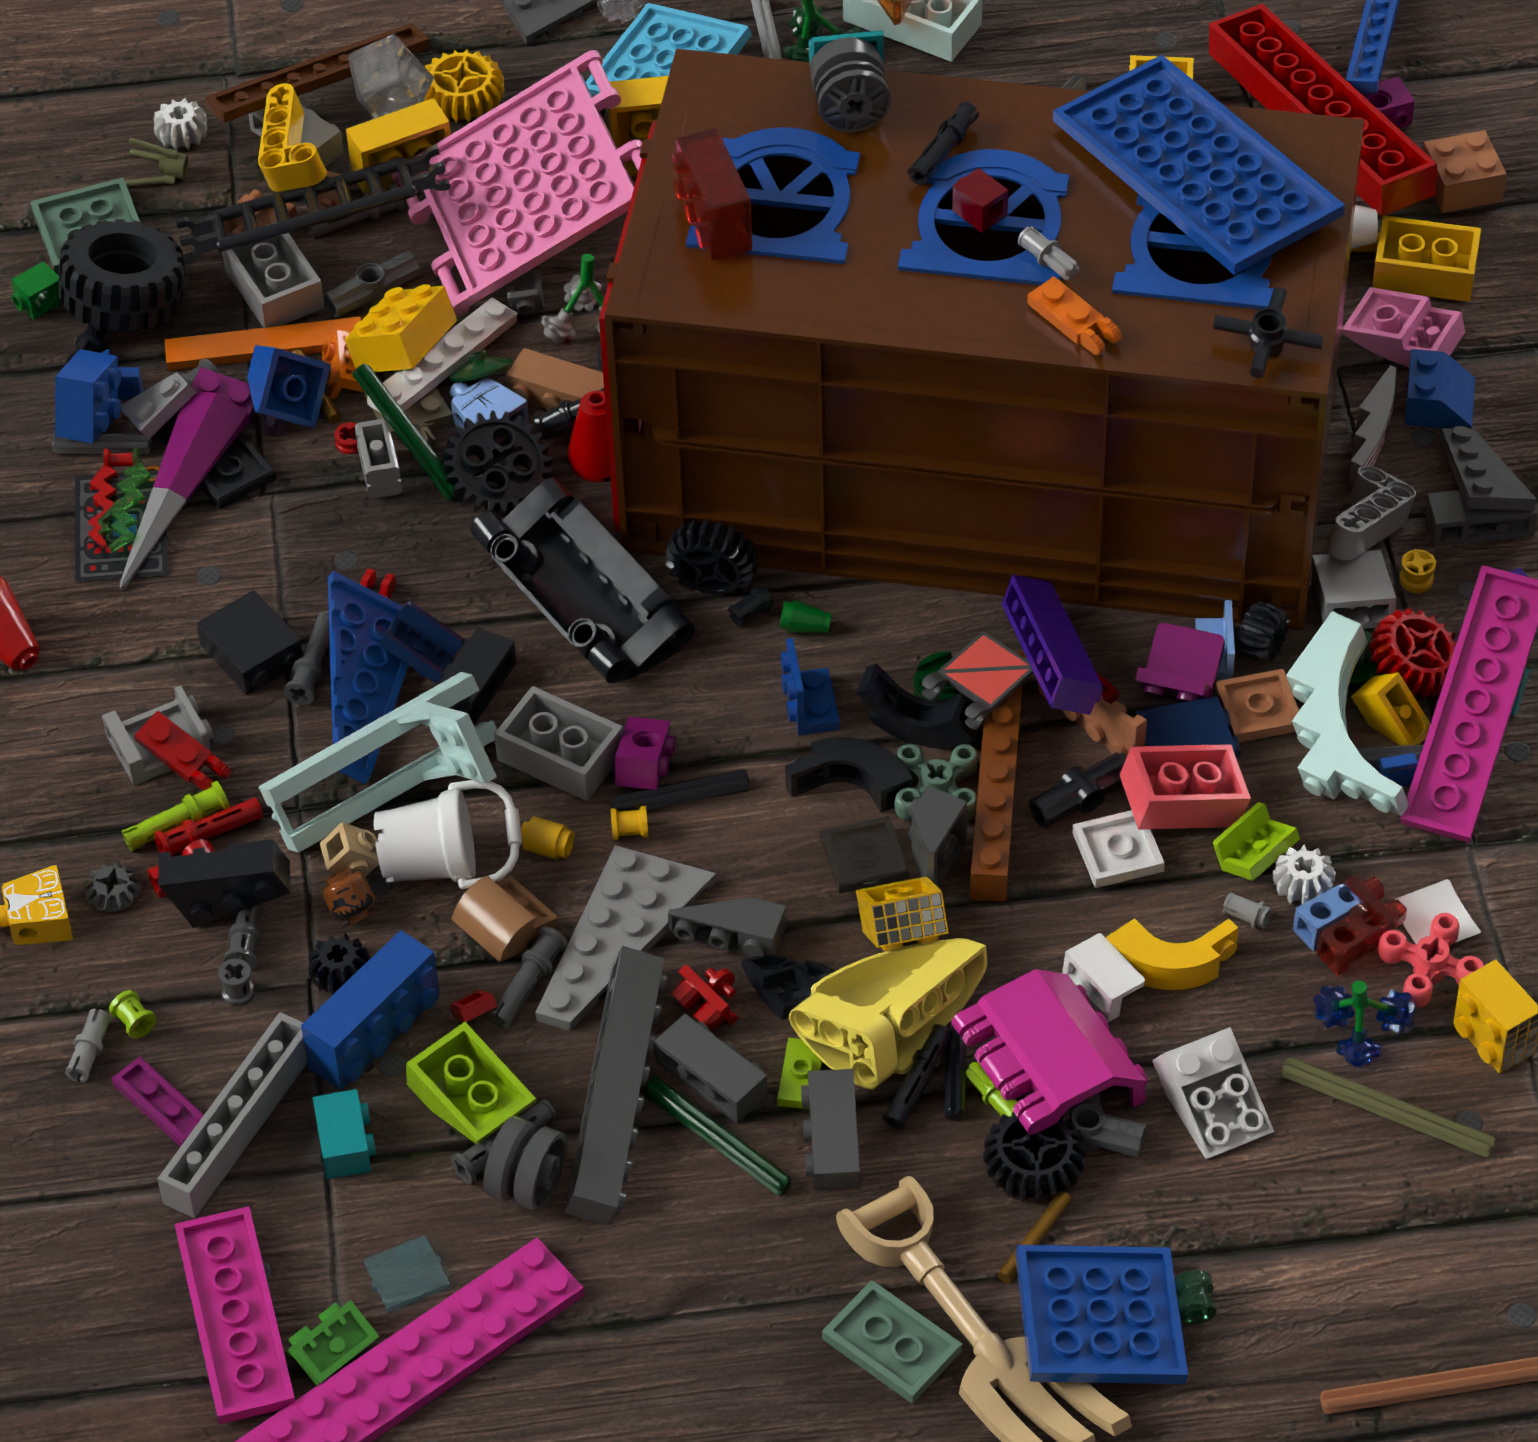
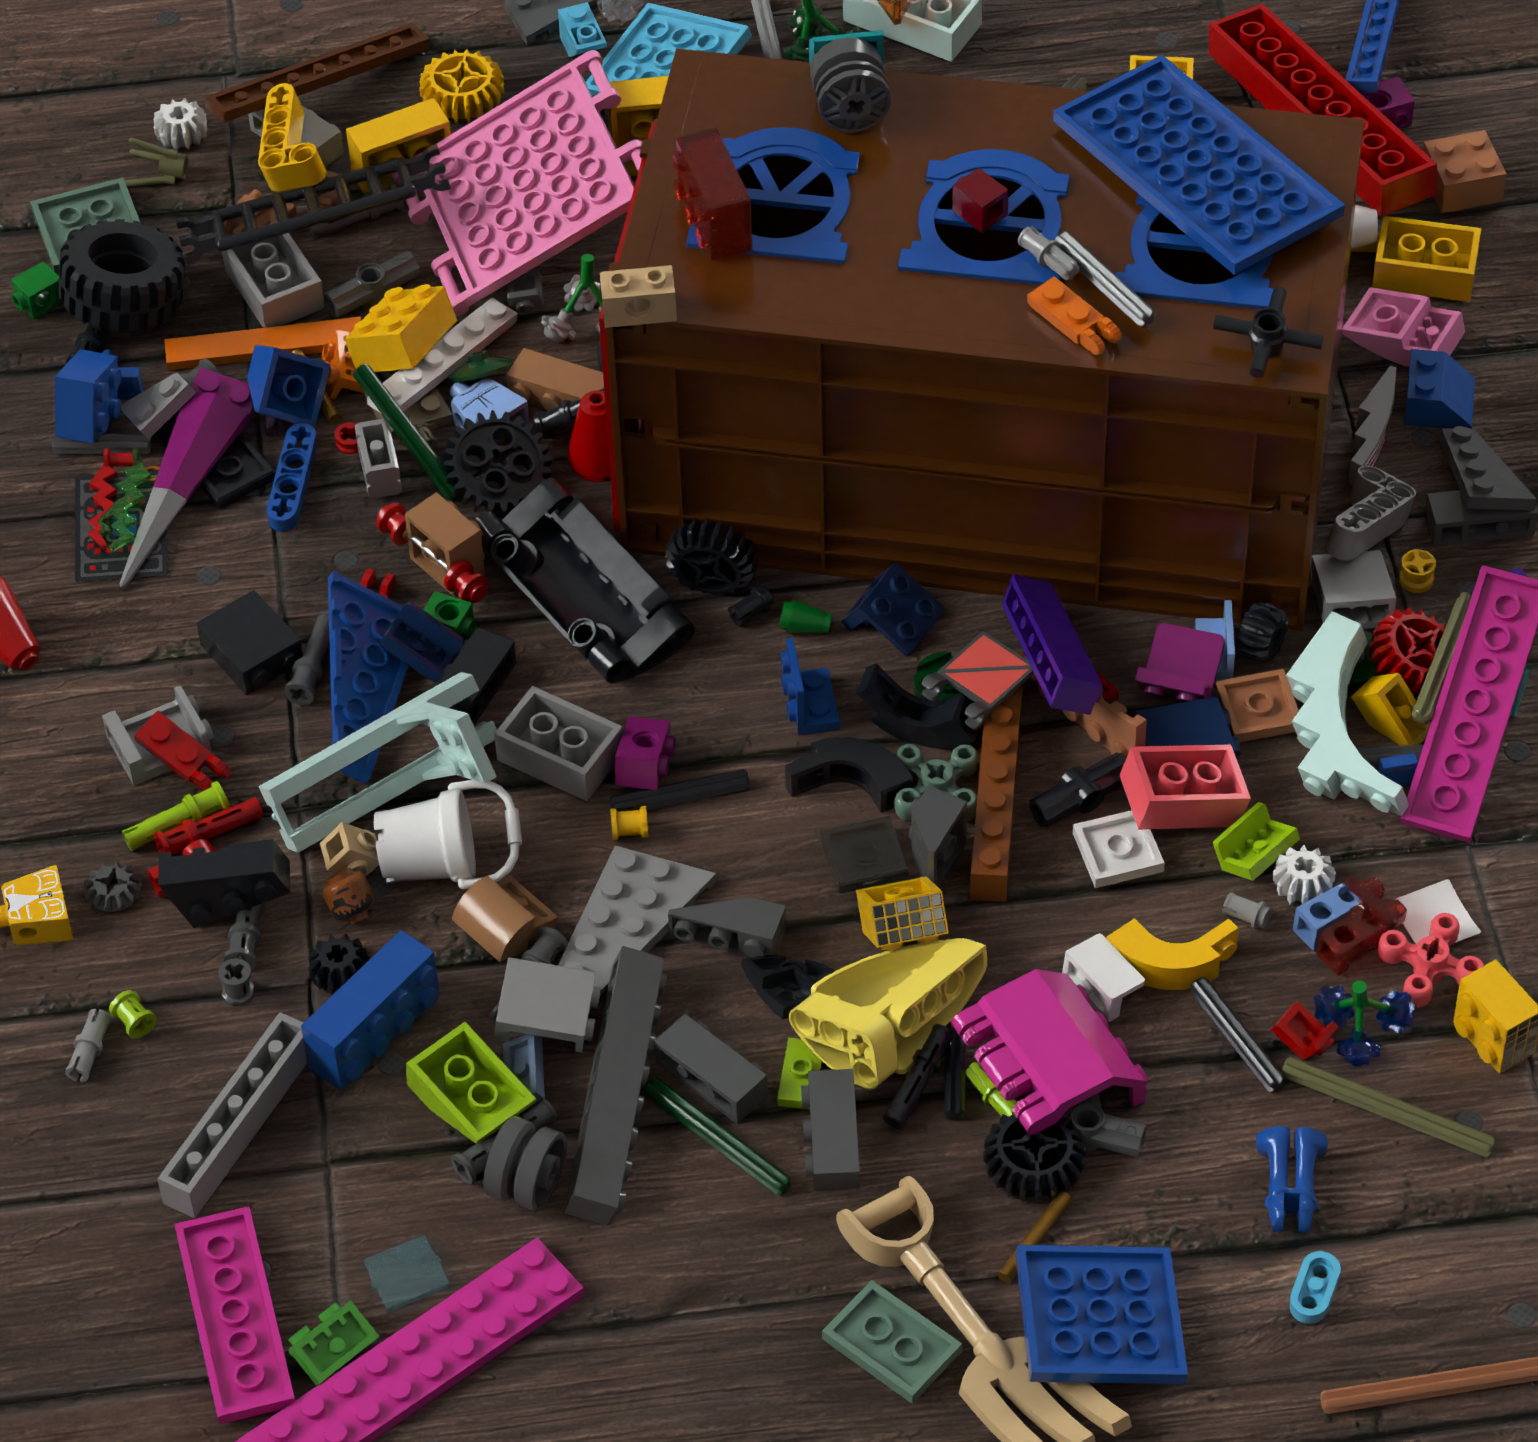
magenta tile [111,1057,204,1147] -> none
teal brick [312,1089,376,1179] -> none
clear slope [348,34,434,118] -> none
red tile [449,989,497,1022] -> none
yellow brick [521,816,575,860] -> none
red hips [671,964,739,1031] -> none
black pin [907,102,979,185] -> none
white slope [1152,1027,1274,1159] -> none
clear green wheel [1175,1270,1216,1324] -> none
none -> blue beam [267,423,317,532]
none -> medium nougat brick [376,492,488,604]
none -> green brick [423,591,477,650]
none -> light grey panel [494,957,601,1053]
none -> sand blue plate [503,1034,545,1102]
none -> medium azure slope [558,2,607,57]
none -> tan brick [600,265,677,328]
none -> dark blue bracket [841,562,944,656]
none -> axle [1054,231,1155,328]
none -> black axle [1190,977,1285,1093]
none -> blue piece [1256,1126,1328,1234]
none -> red bracket [1271,1001,1339,1061]
none -> medium azure plate [1289,1251,1341,1324]
none -> olive axle [1411,592,1472,725]

